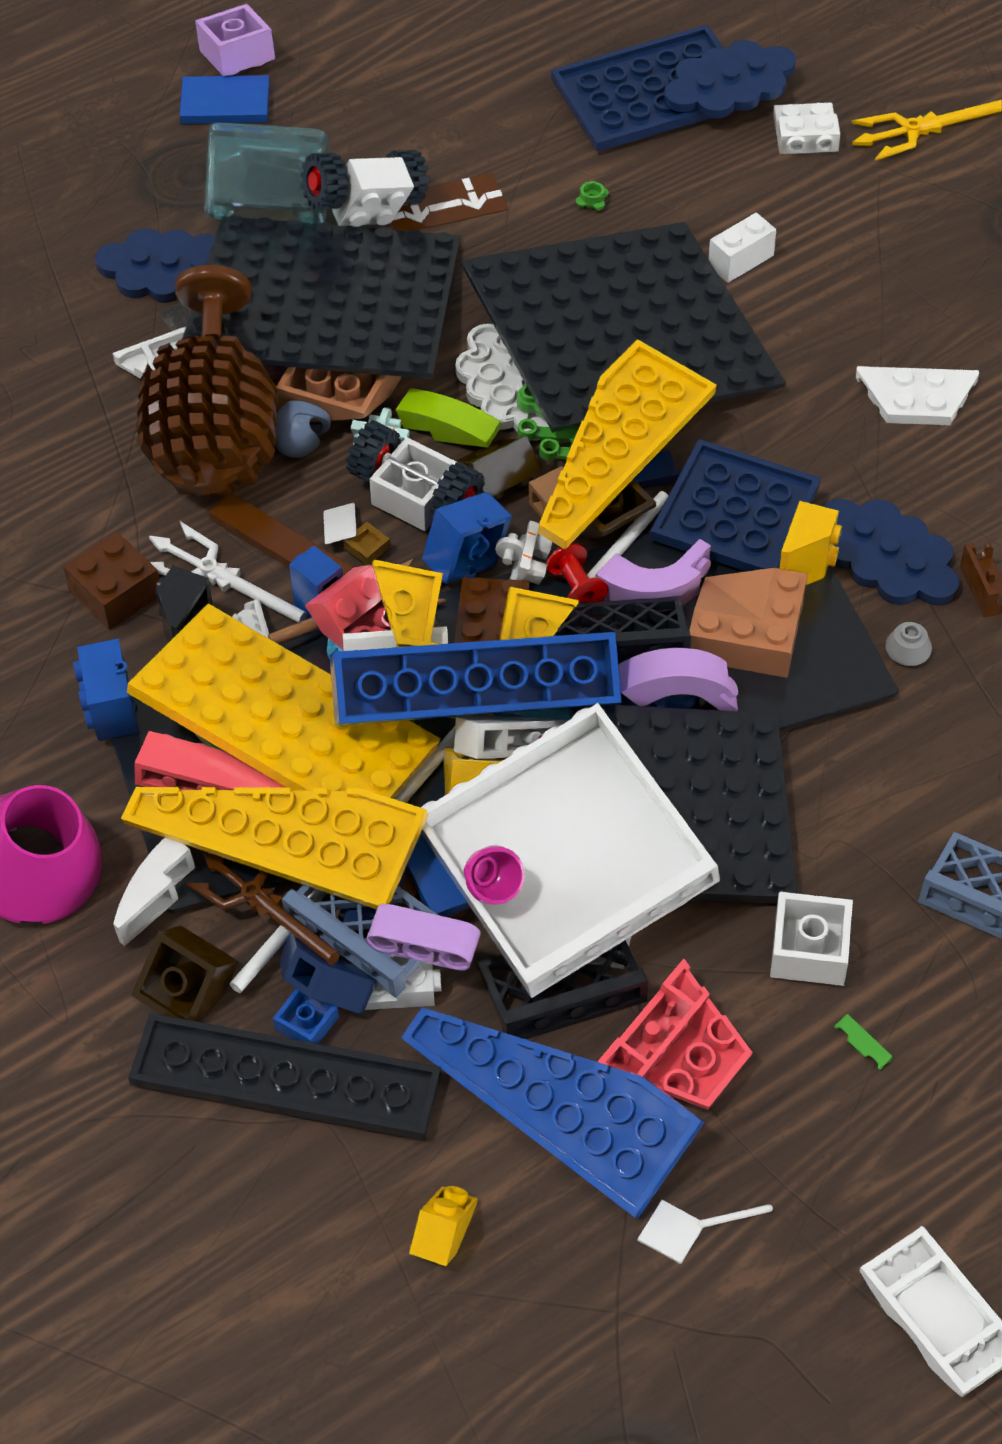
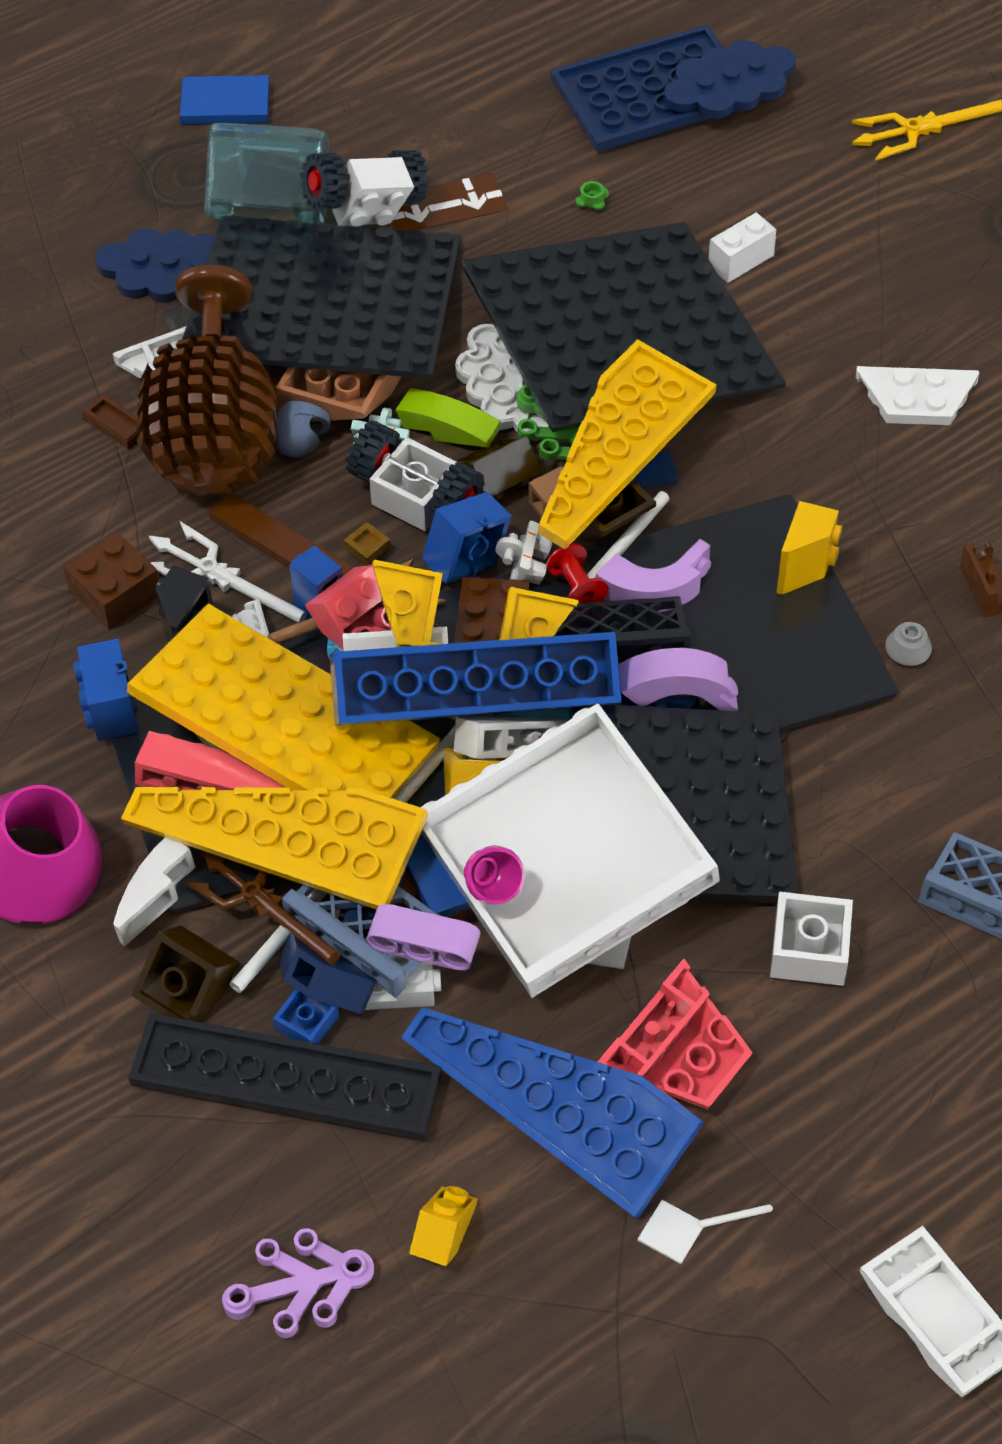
lavender brick [195,4,275,77] -> none
white sticker [324,503,356,544] -> none
black fence [478,940,648,1039] -> none
dark blue plate [650,439,821,571] -> none
nougat slope [689,568,808,678] -> none
white plate [773,103,840,154] -> none
dark blue plate [824,499,959,605] -> none
bright green piece [834,1014,893,1071] -> none
none -> reddish brown tile [81,394,139,450]
none -> lavender plant [222,1228,374,1338]

